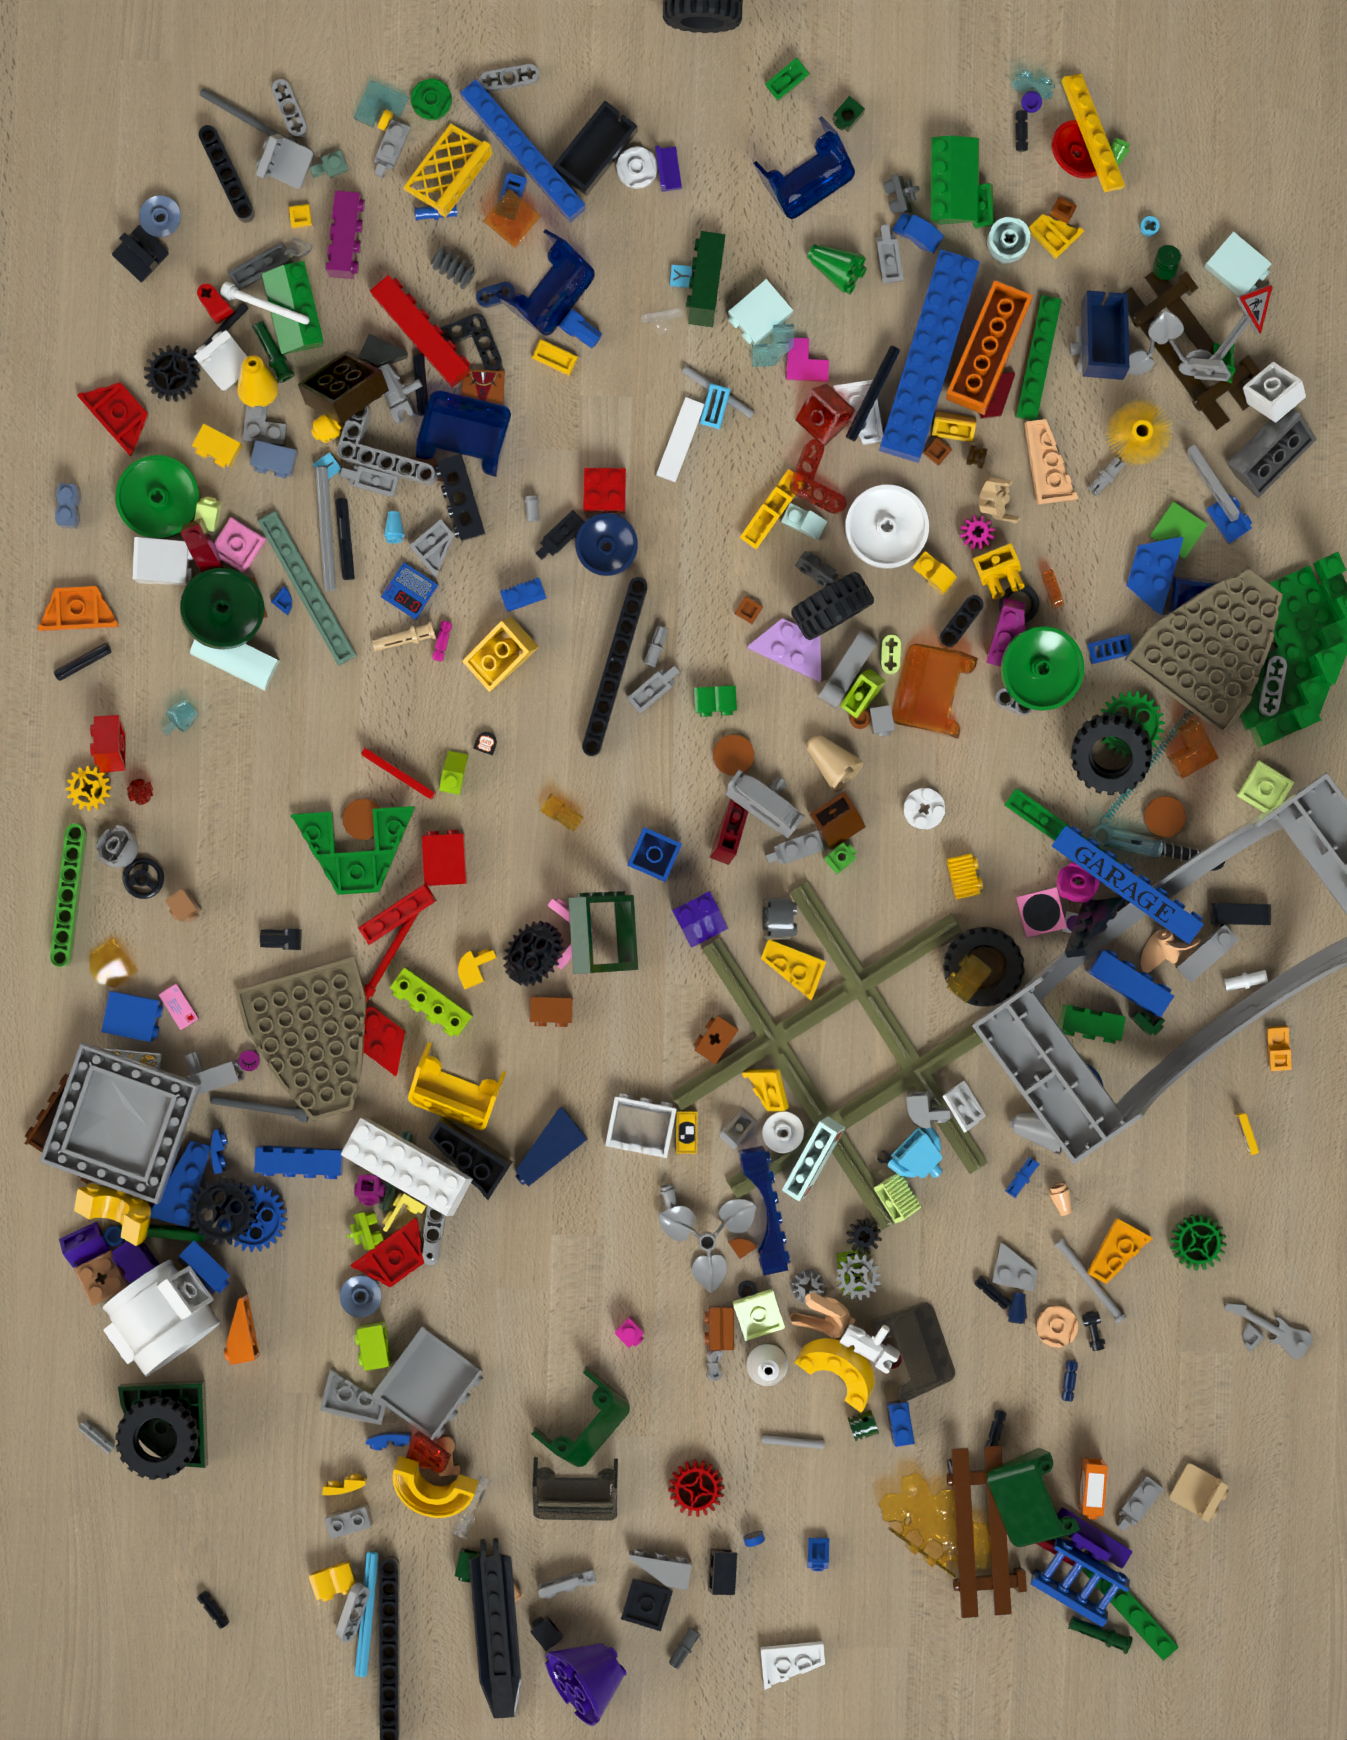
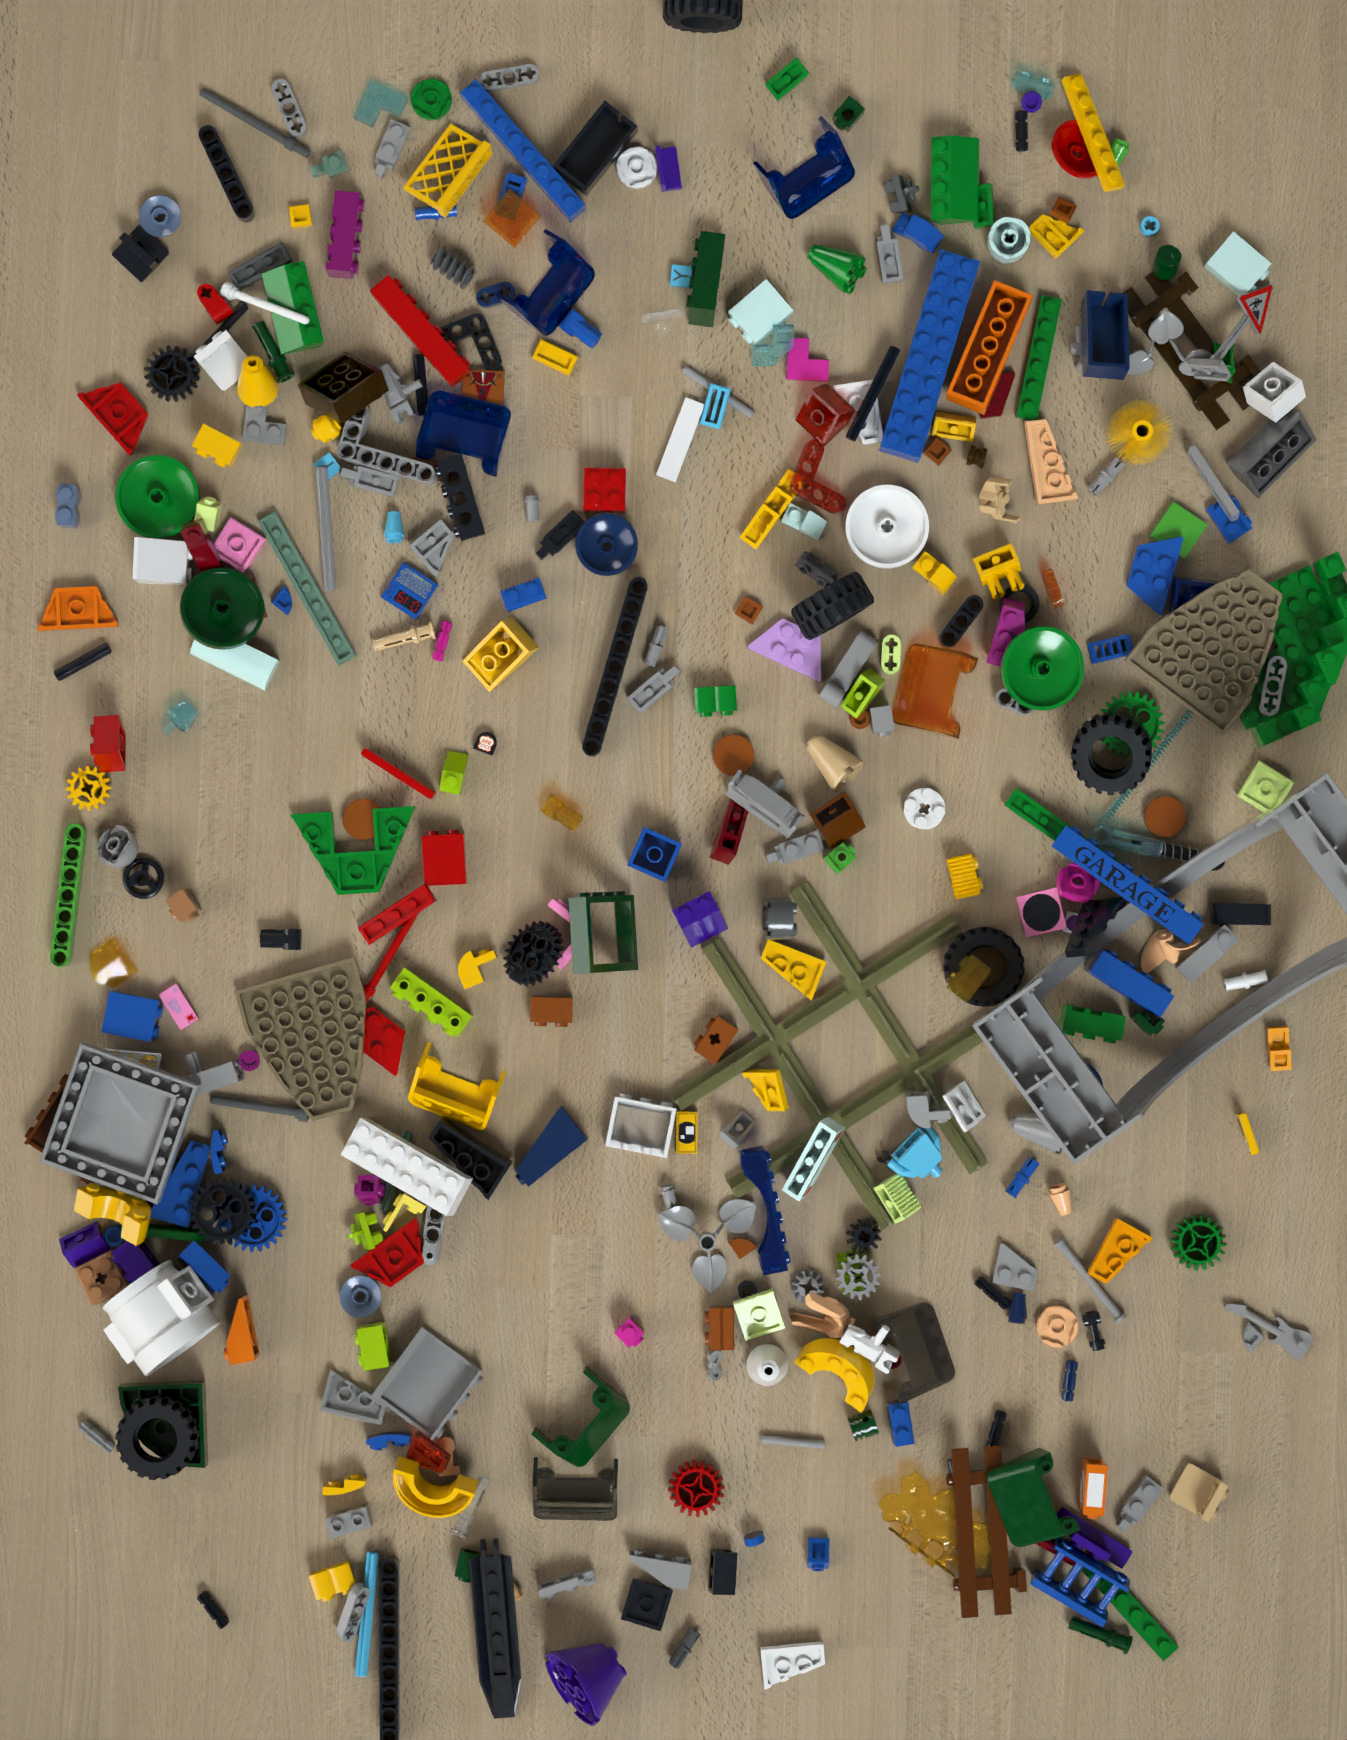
clear red gear [127,779,153,805] -> none
sand blue piece [250,440,298,479] -> none
blue wedge [254,1145,343,1179] -> none
light grey bracket [256,134,314,189] -> none
clear tile [285,237,313,258] -> none
black axle [335,498,355,581] -> none
pearl dark grey slope [359,334,408,368] -> none
yellow tile [377,109,394,131] -> none
black brick [530,1615,563,1651] -> none
white dish [762,1112,804,1153] -> none
dark pink gear [960,515,995,550] -> none
clear orange brick [1167,719,1219,779] -> none

